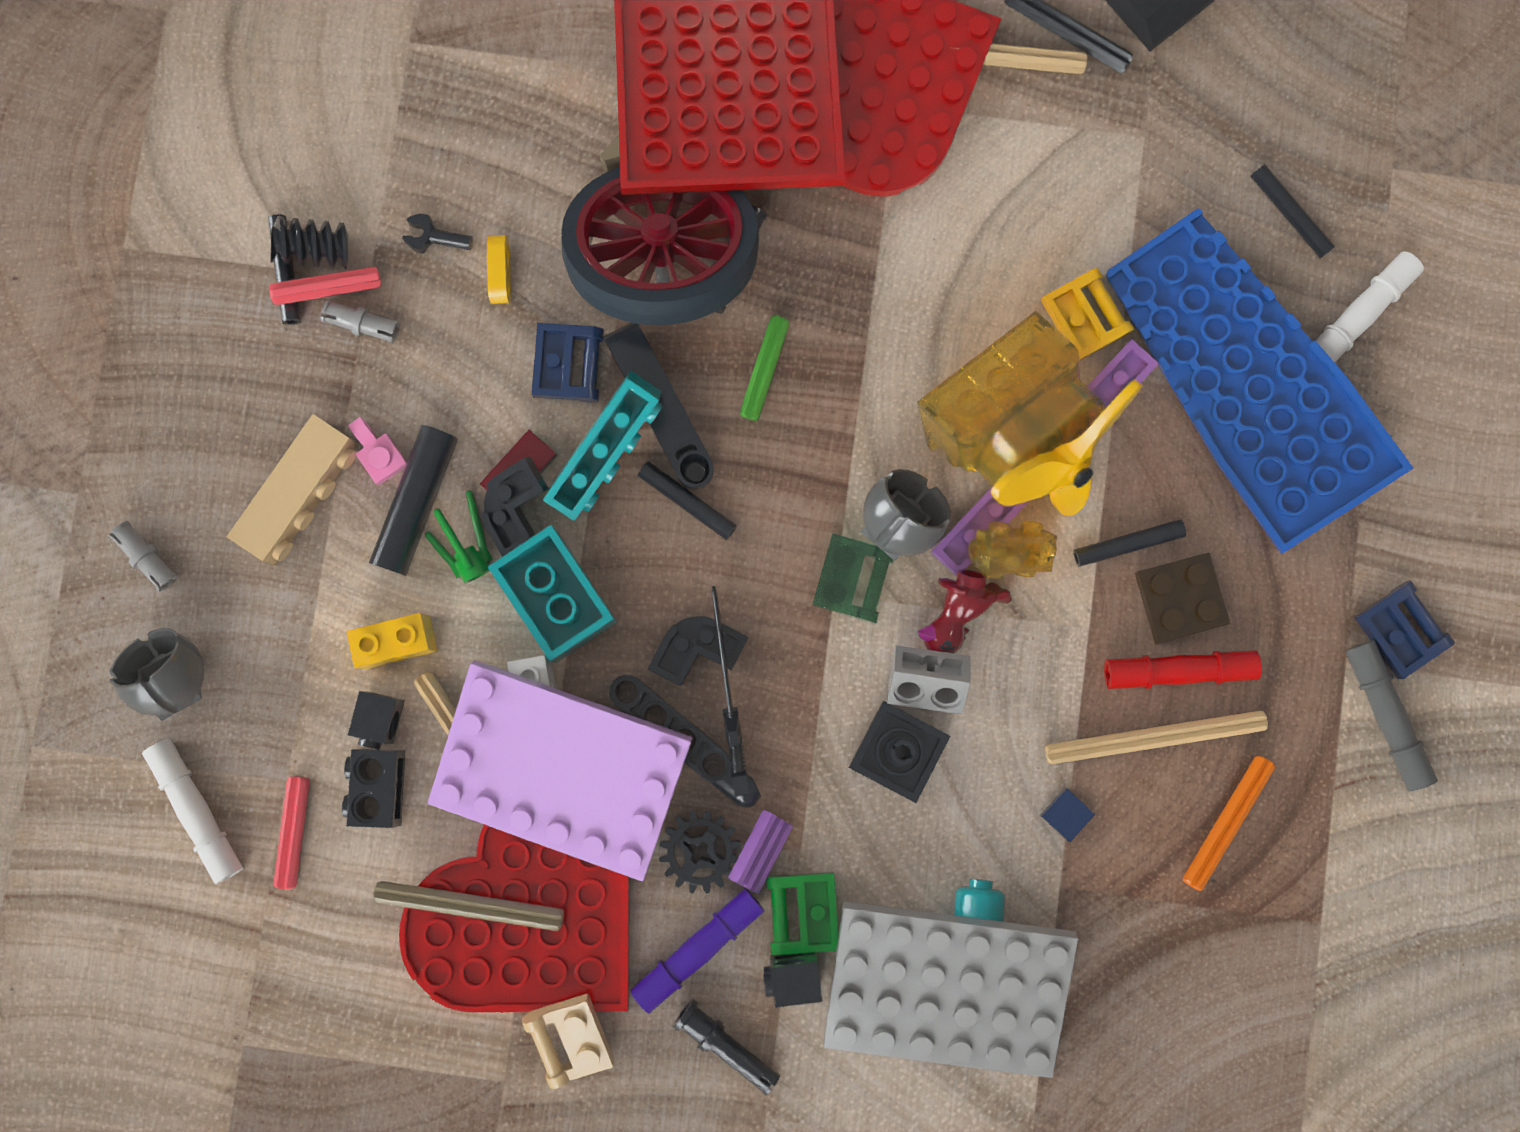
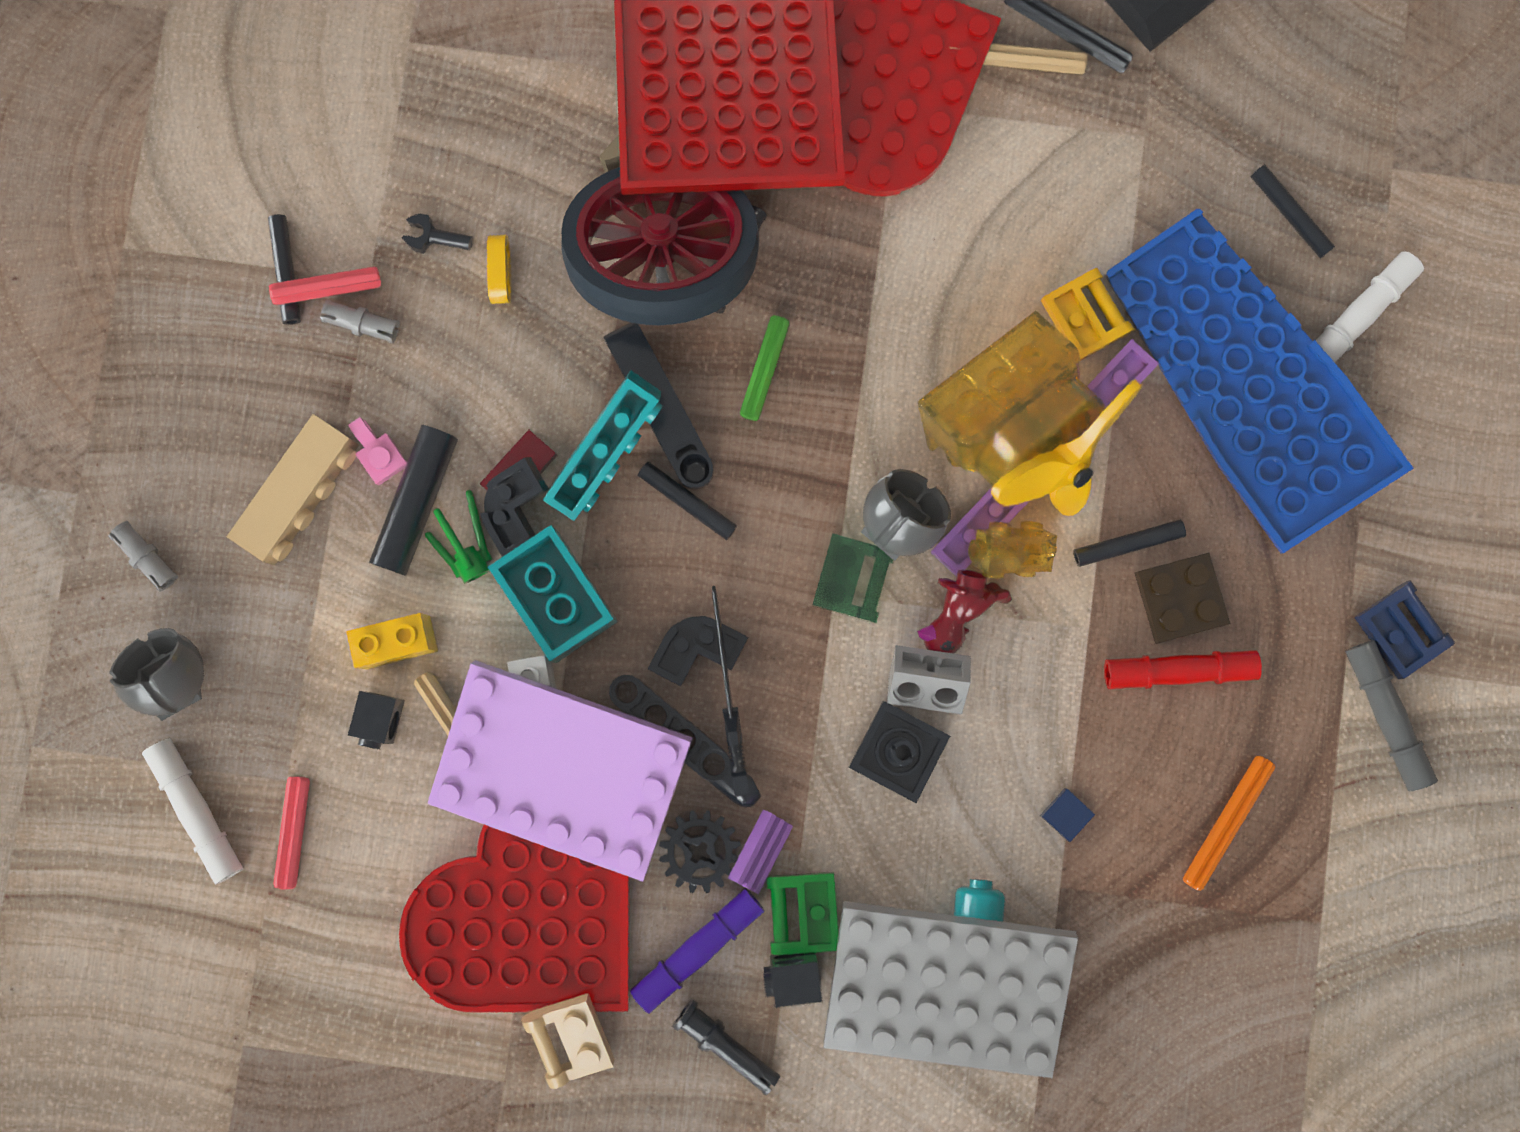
black piece [270,216,349,270] -> none
black brick [342,749,406,828] -> none
dark tan axle [373,881,564,931] -> none
dark blue plate [531,323,604,403] -> none
tan axle [1045,711,1268,765] -> none

